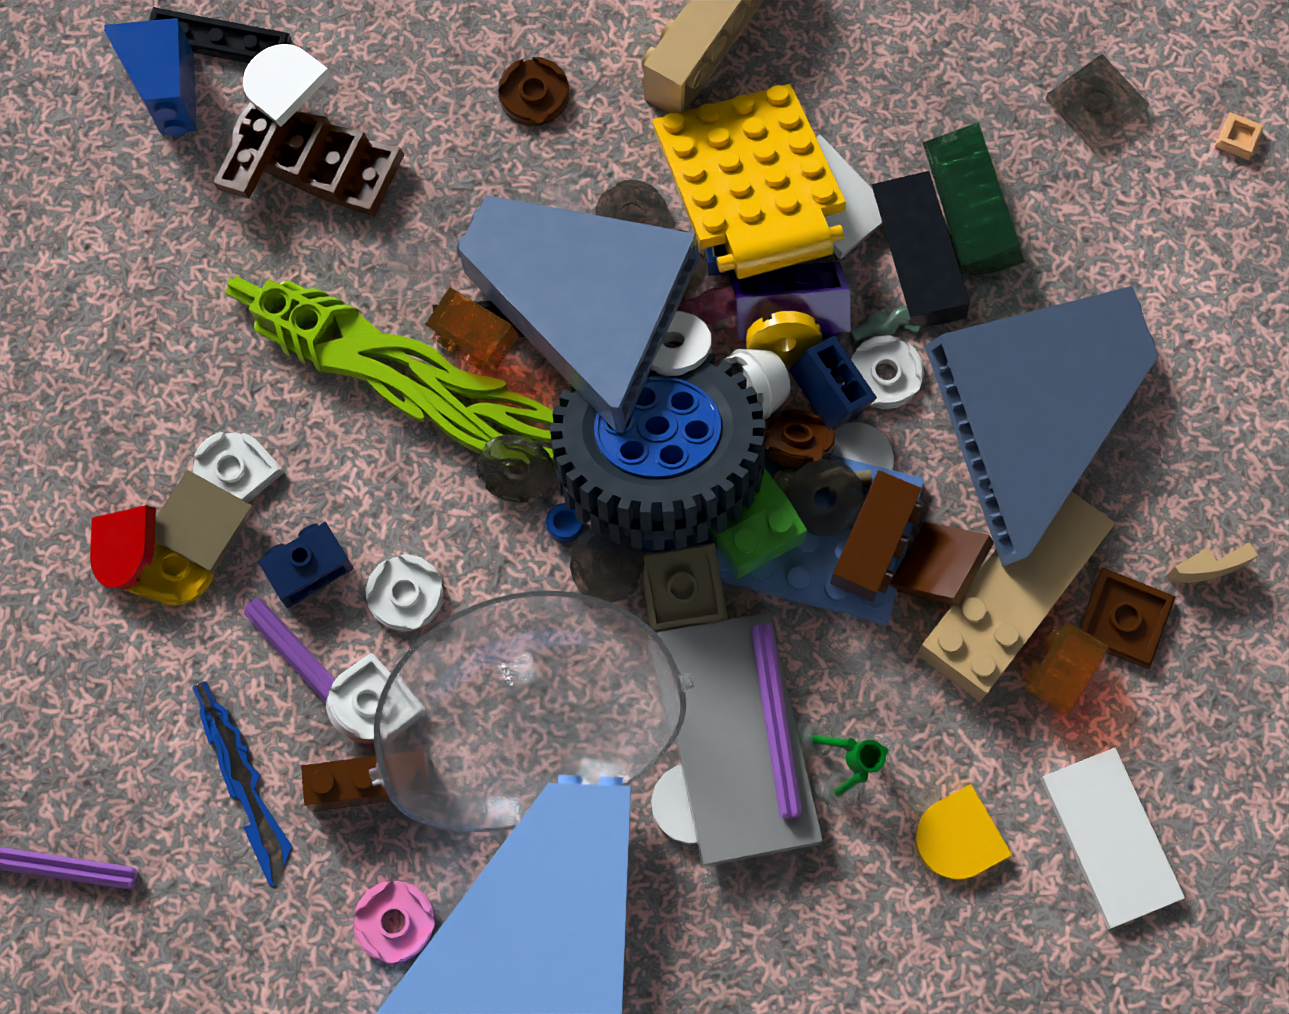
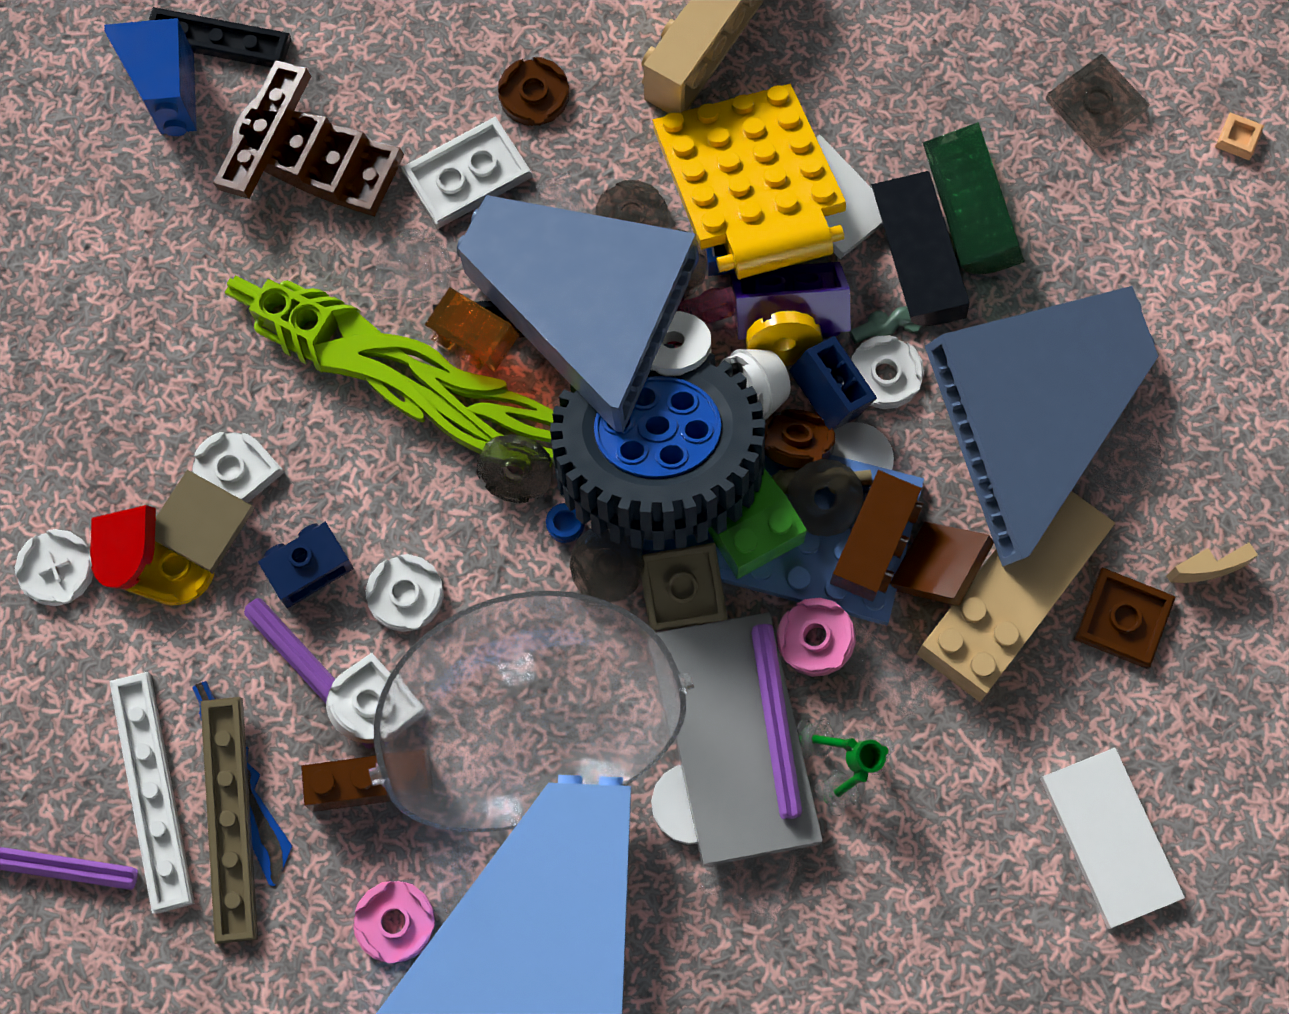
white tile [243,44,332,127] -> none
yellow tile [915,784,1012,880] -> none
clear orange brick [1023,622,1109,718] -> none
none -> white tile [15,529,93,606]
none -> white tile [109,672,195,914]
none -> dark tan tile [200,697,258,944]
none -> white tile [401,116,532,229]
none -> bright pink tile [777,598,856,677]

